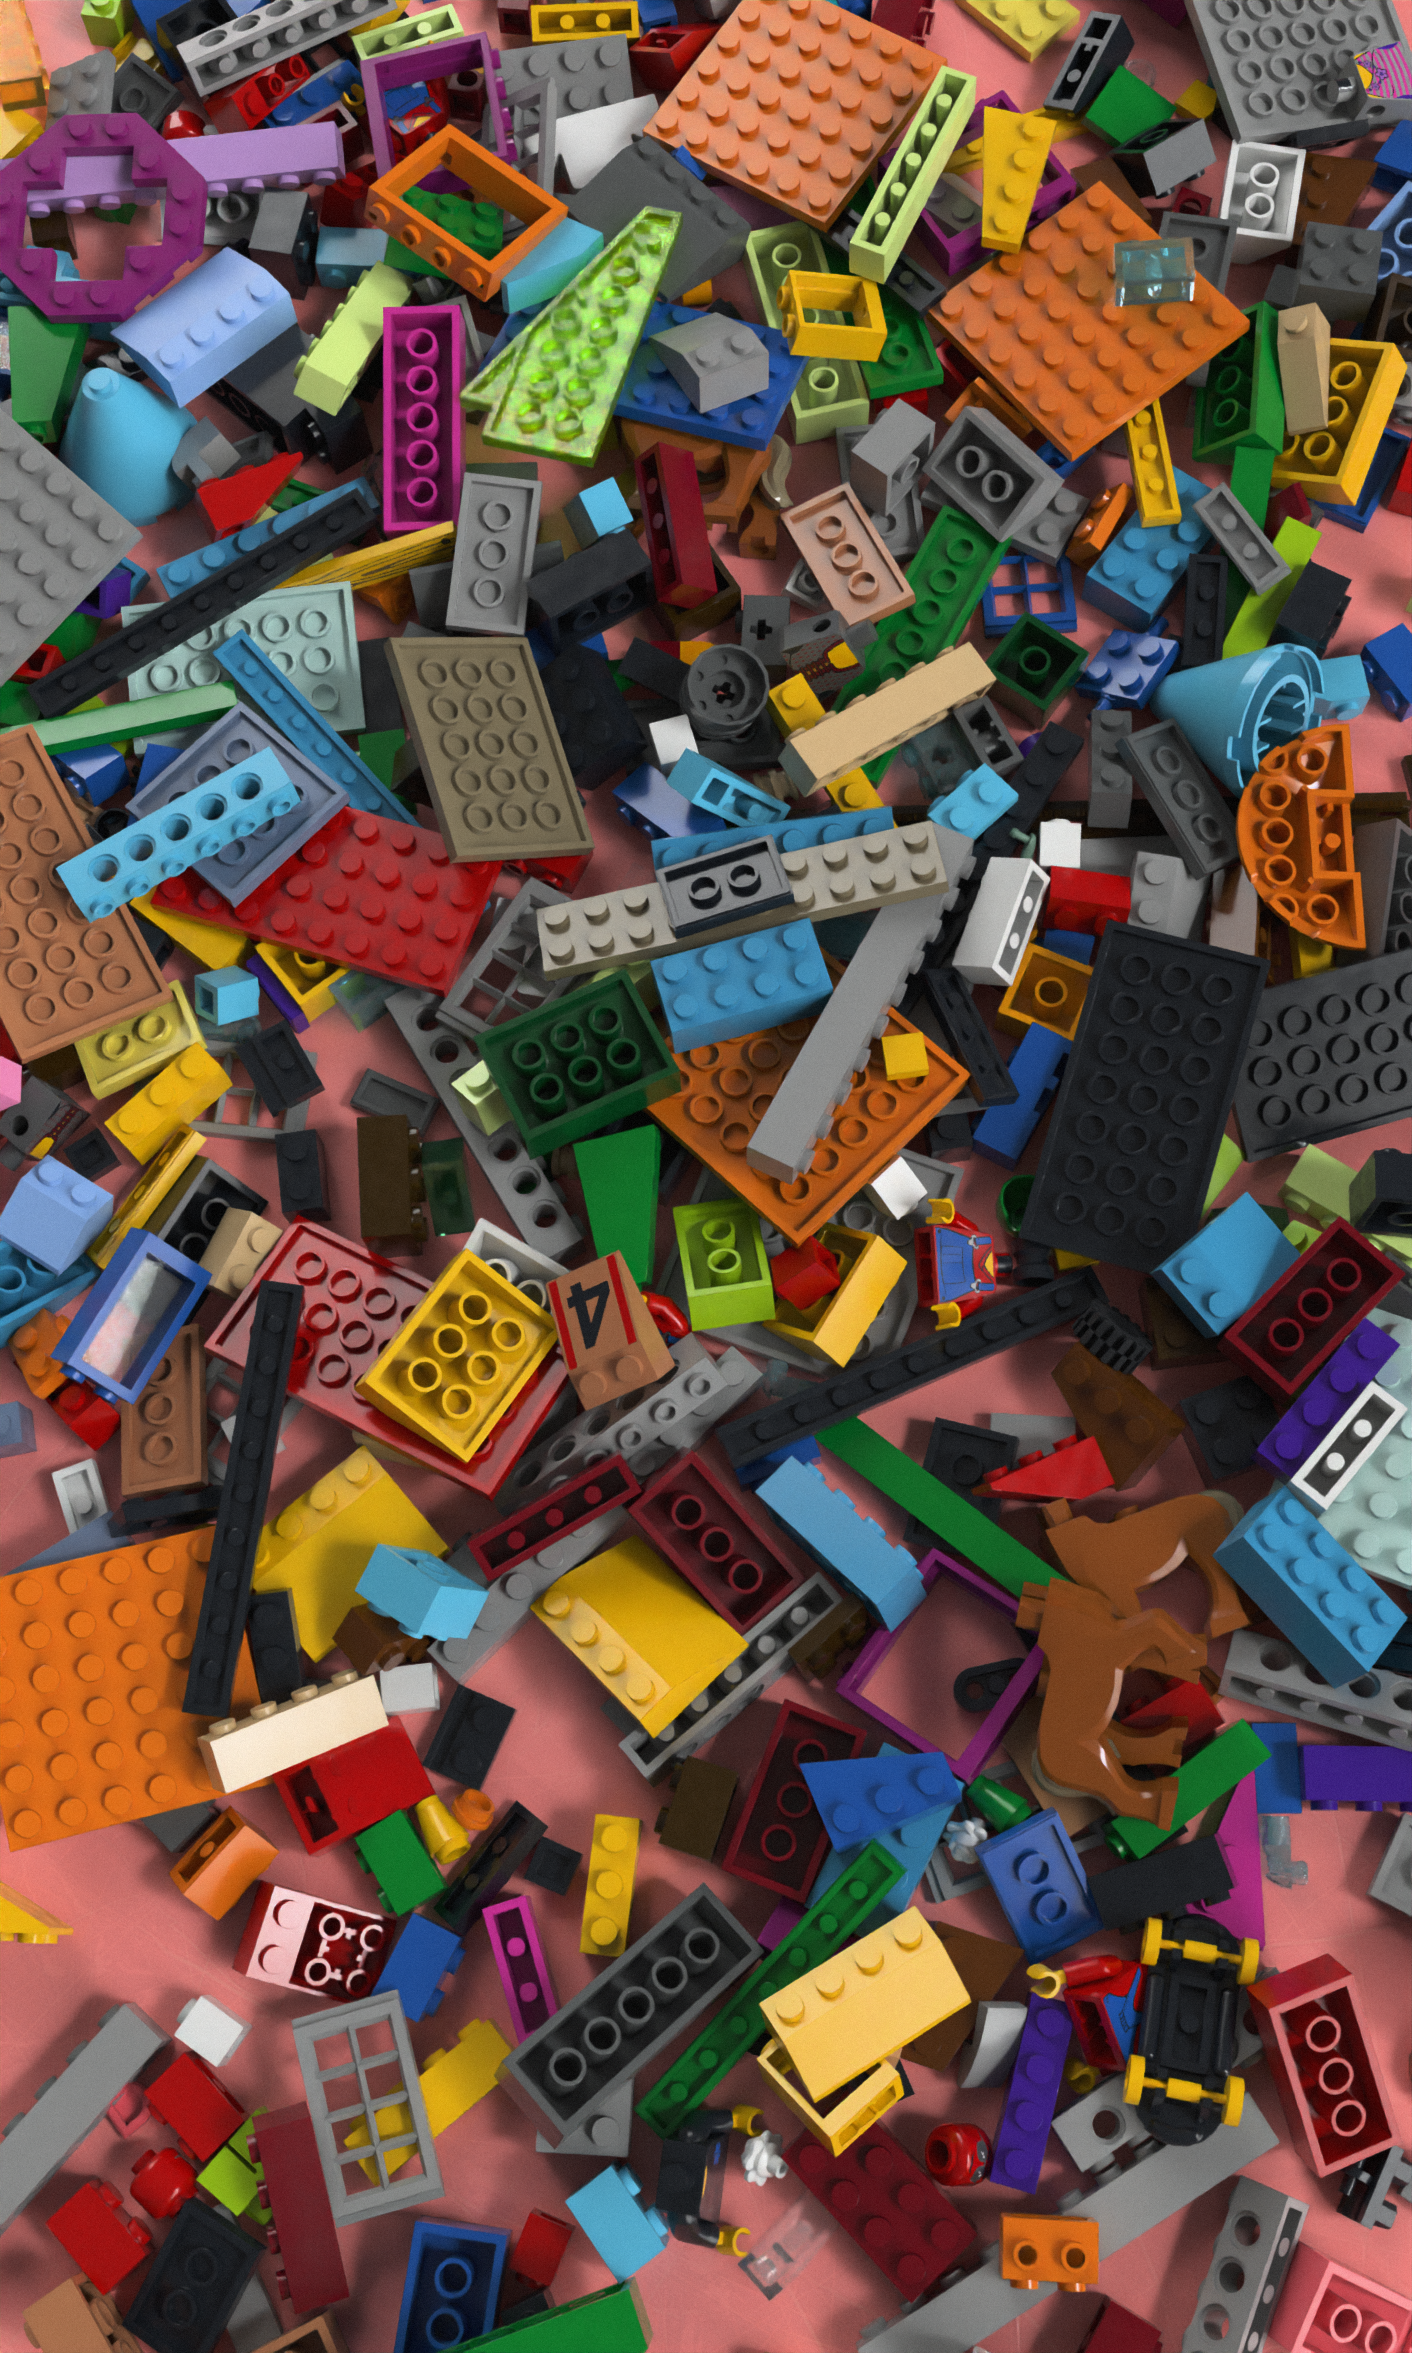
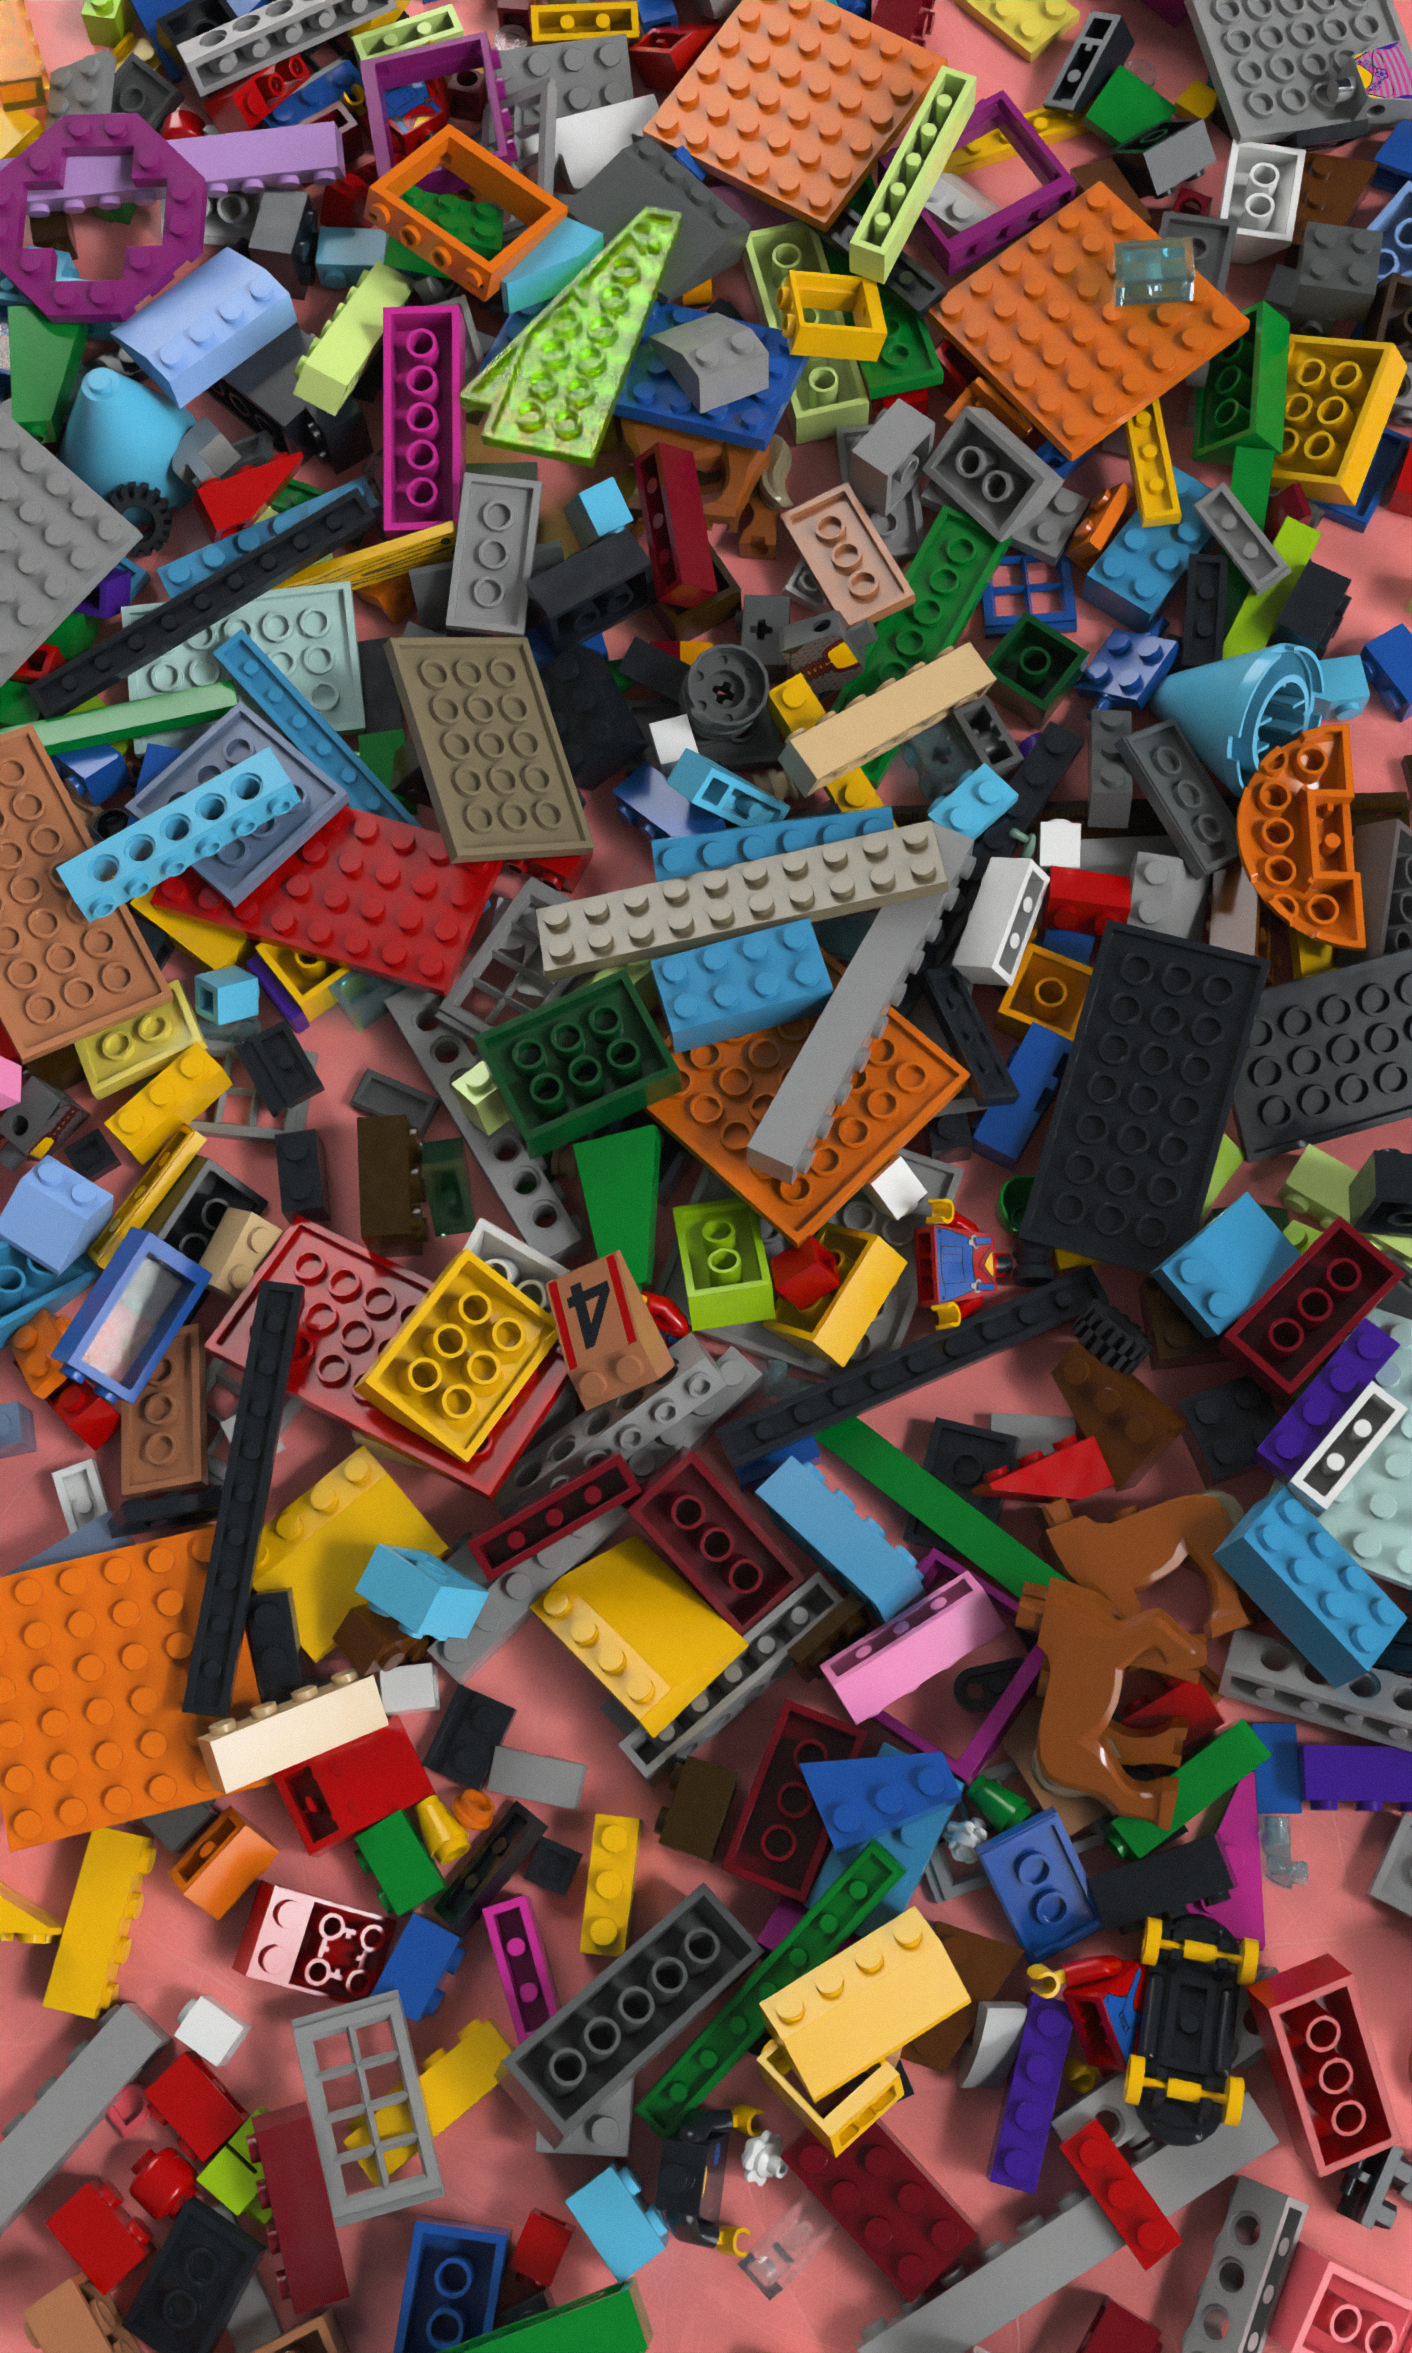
tile [655,834,795,939] -> none
yellow tile [881,1032,929,1081] -> none
red head [924,2123,993,2187] -> none
yellow wing [981,106,1057,254] -> none
orange brick [998,2212,1099,2292] -> none
tan slope [1277,302,1331,436] -> none
none -> yellow brick [42,1827,156,2019]
none -> black tyre [106,481,172,557]
none -> light grey slope [487,1746,587,1809]
none -> clear tile [493,24,530,51]
none -> bright pink brick [819,1570,1006,1725]
none -> red plate [1058,2117,1183,2271]

